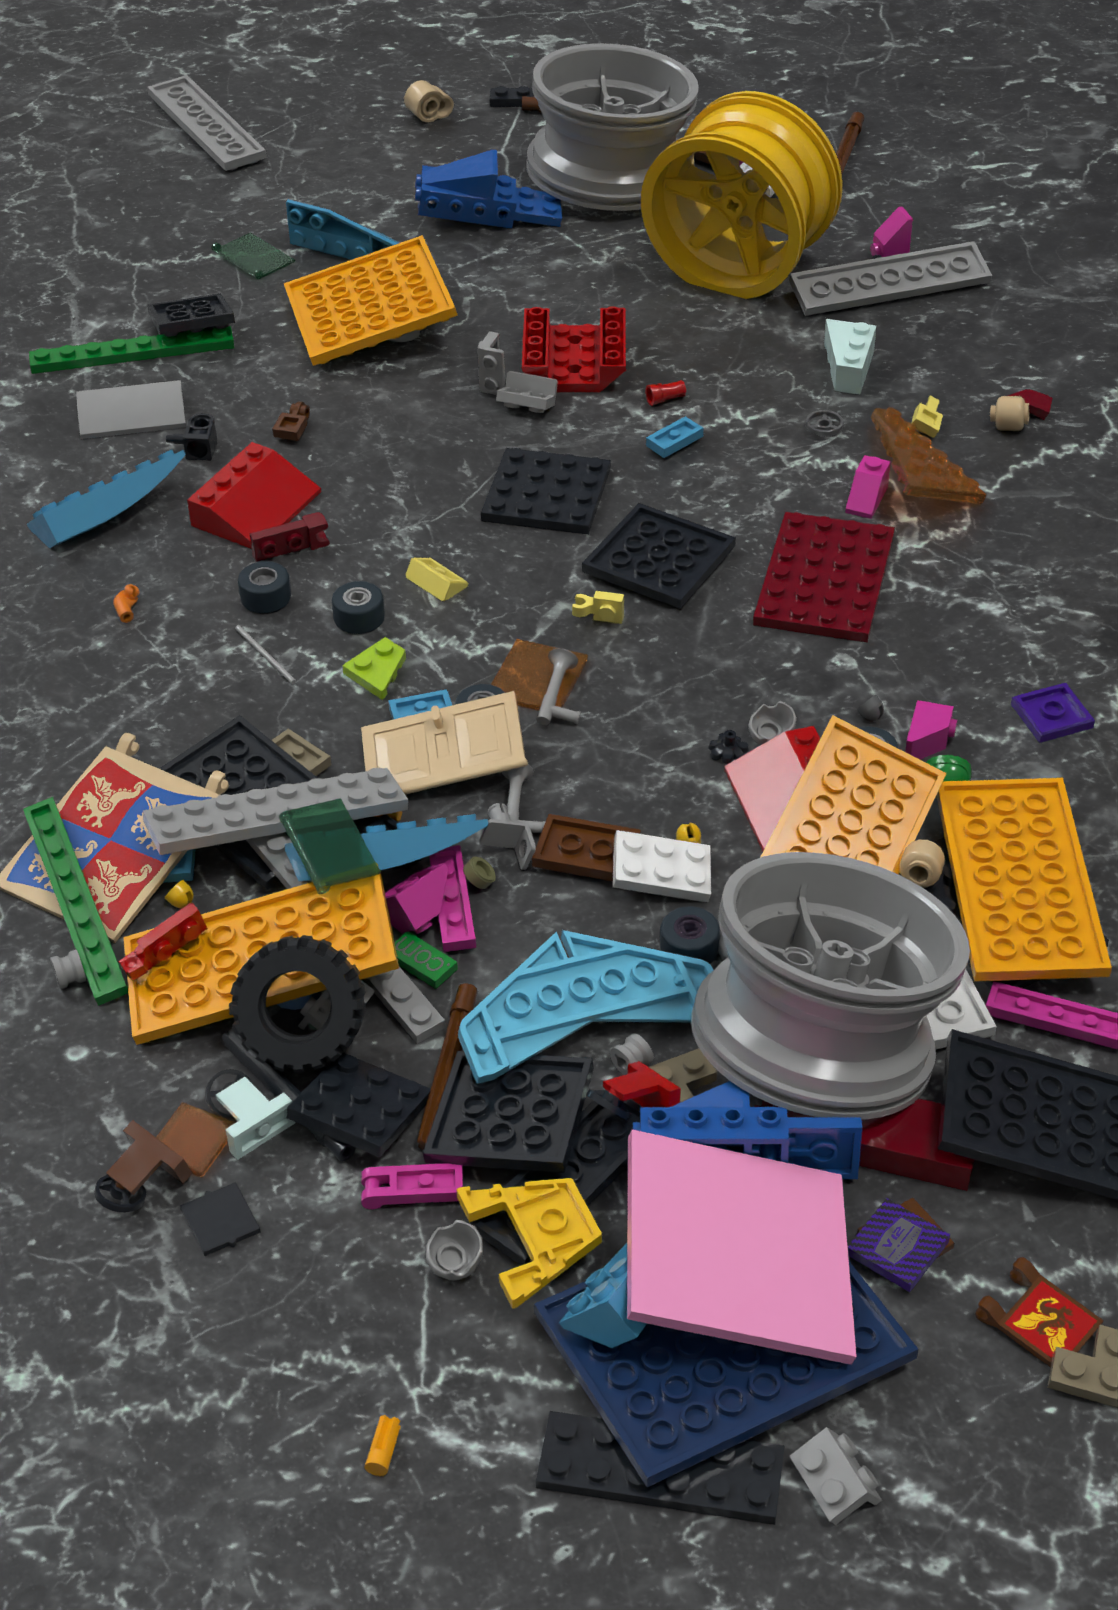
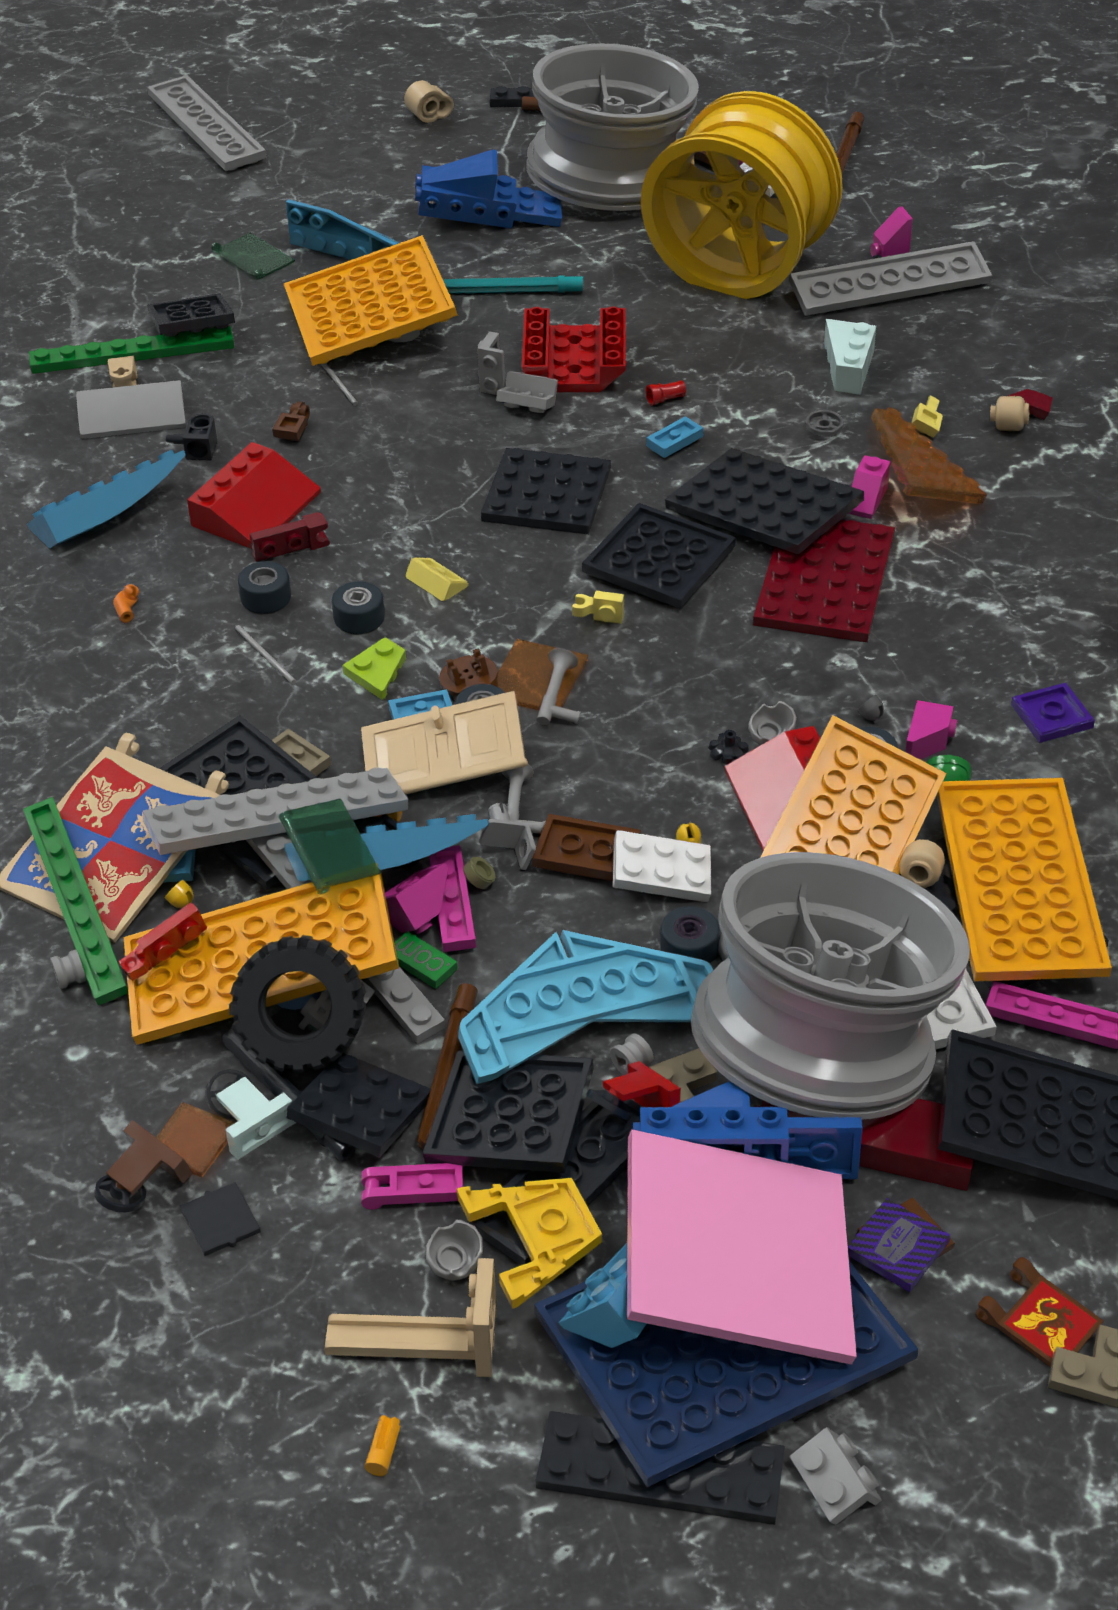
none -> tan piece [108,356,137,387]
none -> light grey axle [321,363,358,406]
none -> tan bracket [324,1258,497,1377]
none -> reddish brown plate [439,648,498,701]
none -> teal axle [443,275,583,294]
none -> black plate [665,448,864,555]

